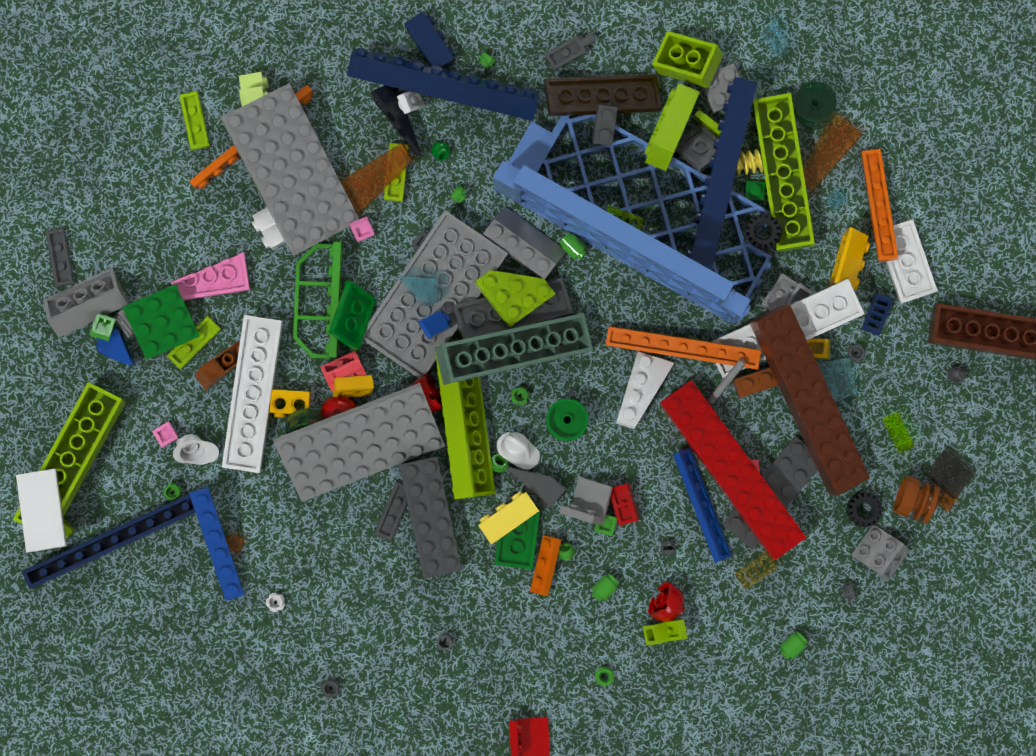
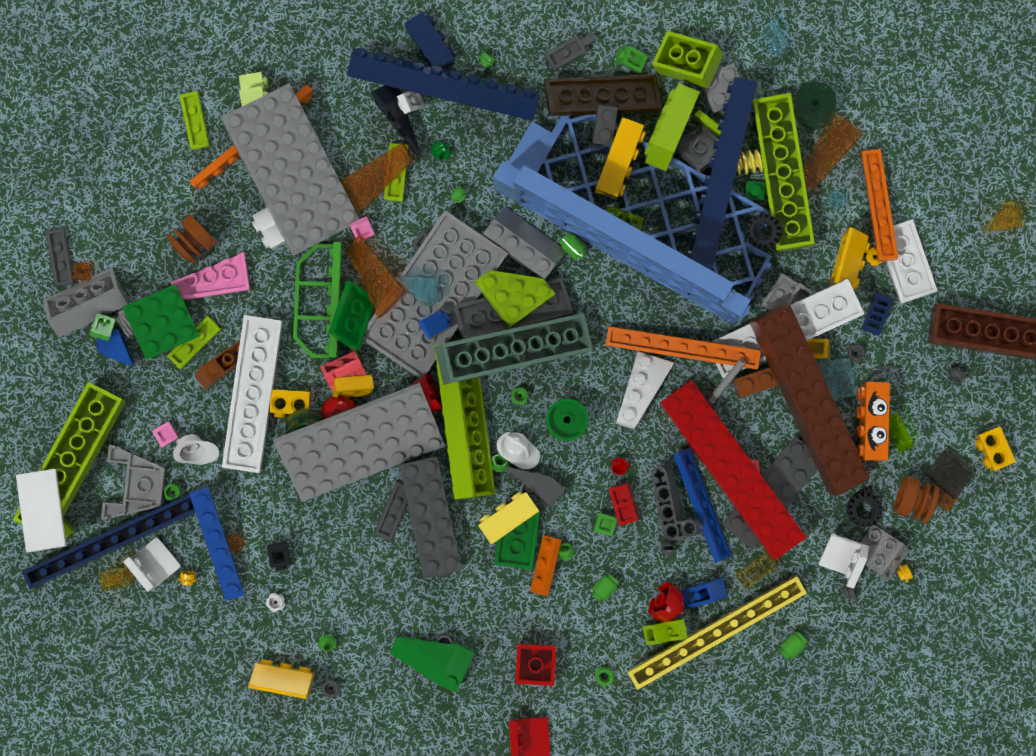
light grey bracket [560,477,613,524] -> none
none -> clear orange plate [72,263,92,282]
none -> clear yellow slope [98,567,135,592]
none -> light grey wing [101,445,166,520]
none -> white bracket [123,537,181,592]
none -> dark orange wheel [166,214,218,265]
none -> yellow plate [178,570,197,586]
none -> yellow slope [248,659,314,699]
none -> black brick [267,542,291,571]
none -> bright green plate [318,634,336,652]
none -> clear orange wing [346,236,407,318]
none -> green wedge [390,636,475,693]
none -> red brick [515,643,556,686]
none -> yellow brick [595,117,646,200]
none -> red plate [611,458,629,475]
none -> bright green bracket [615,46,648,73]
none -> light yellow brick [627,576,807,690]
none -> dark grey beam [651,465,703,540]
none -> blue slope [681,578,728,609]
none -> white bracket [819,534,869,589]
none -> orange brick [855,382,890,461]
none -> yellow plate [865,247,882,266]
none -> yellow plate [896,564,913,583]
none -> yellow brick [975,426,1016,471]
none -> clear yellow slope [982,201,1024,233]

